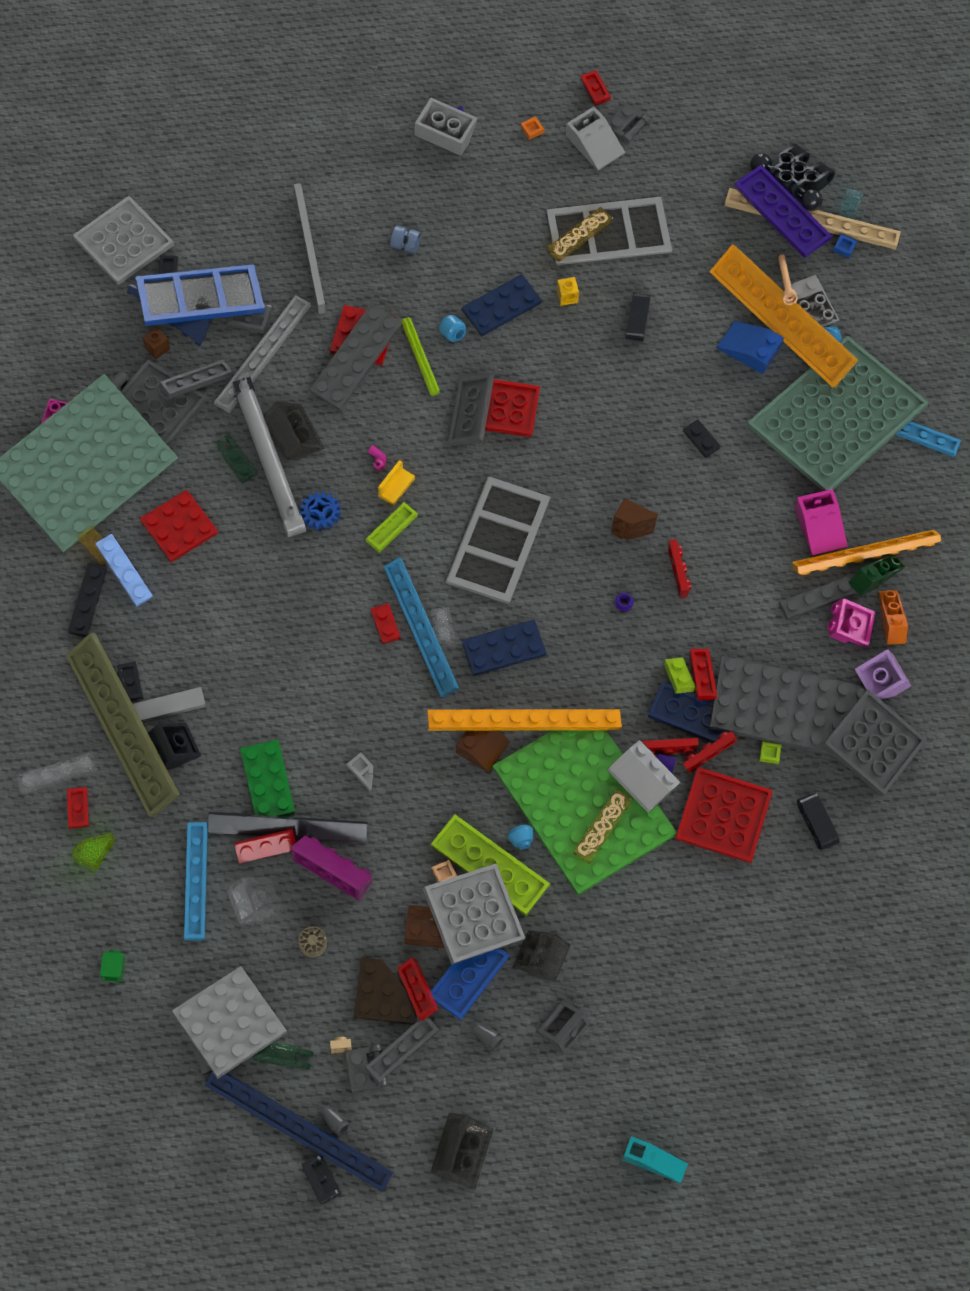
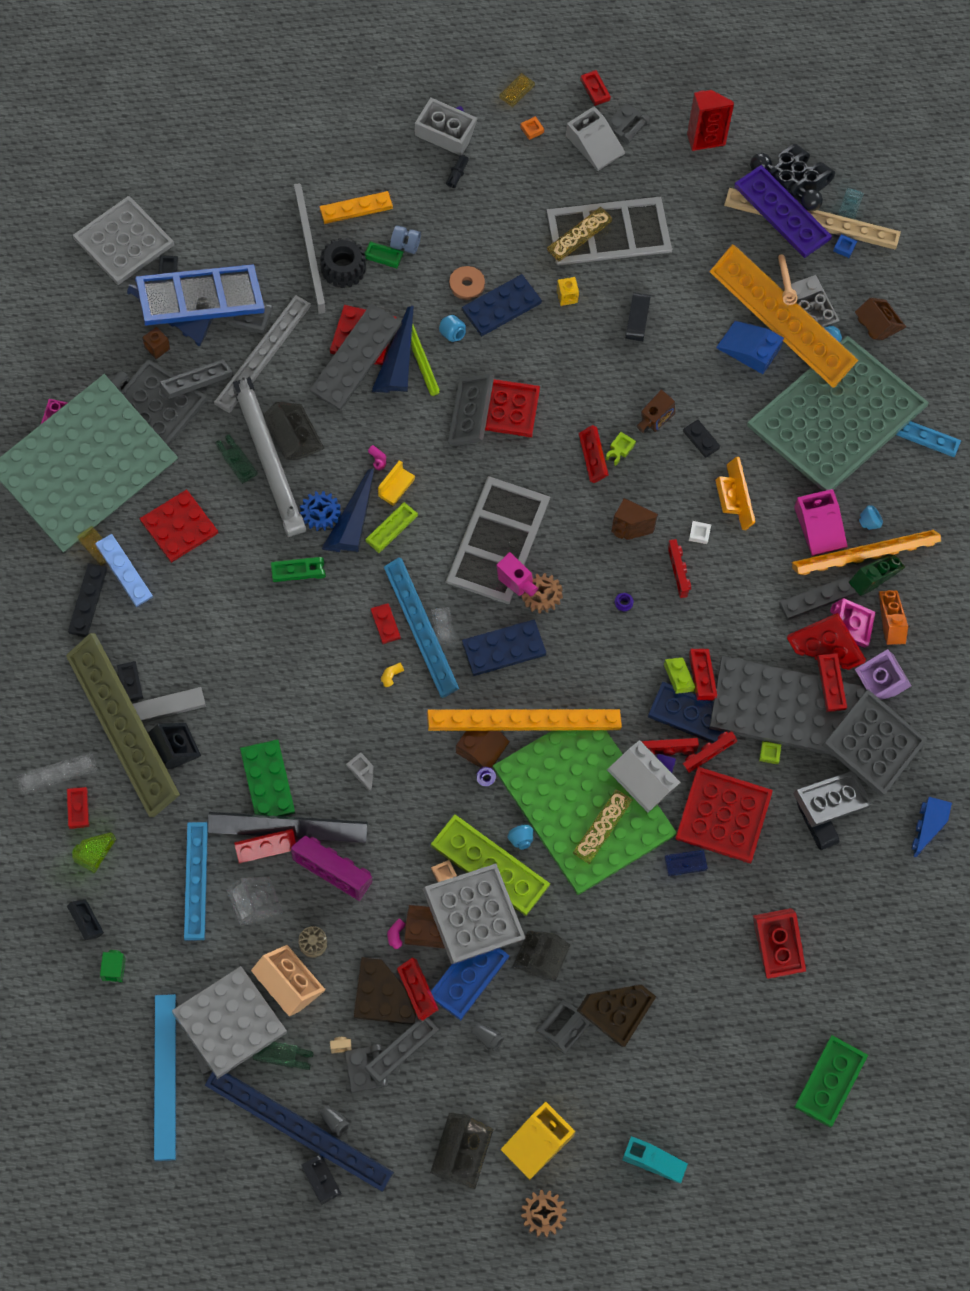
none -> black plate [67,899,104,940]
none -> dark azure tile [154,994,176,1161]
none -> light nougat slope [251,945,325,1016]
none -> green plate [271,557,326,582]
none -> light orange plate [320,191,393,224]
none -> black tyre [320,238,366,288]
none -> dark blue wedge [322,469,374,552]
none -> green tile [365,241,403,269]
none -> dark blue wedge [372,306,414,393]
none -> yellow arm [381,662,404,687]
none -> dark pink arm [387,919,406,949]
none -> black axle [446,154,469,188]
none -> nougat tile [449,266,485,300]
none -> plate [476,767,496,786]
none -> dark pink torso [496,552,538,597]
none -> clear yellow plate [499,73,535,107]
none -> yellow slope [501,1102,575,1180]
none -> medium nougat gear [521,1190,567,1238]
none -> medium nougat gear [522,573,563,614]
none -> dark brown plate [577,985,656,1047]
none -> red plate [579,425,609,483]
none -> lime plate [606,432,636,466]
none -> reddish brown torso [637,389,676,433]
none -> clear blue plate [664,850,708,876]
none -> red slope [687,90,734,151]
none -> white plate [689,521,711,544]
none -> light orange bracket [715,457,755,530]
none -> red slope [753,908,806,979]
none -> red plate [787,613,866,670]
none -> dark grey plate [793,771,872,827]
none -> green plate [794,1035,868,1128]
none -> red plate [817,654,847,712]
none -> reddish brown slope [855,298,906,340]
none -> dark azure cone [859,505,883,530]
none -> blue slope [912,797,952,857]

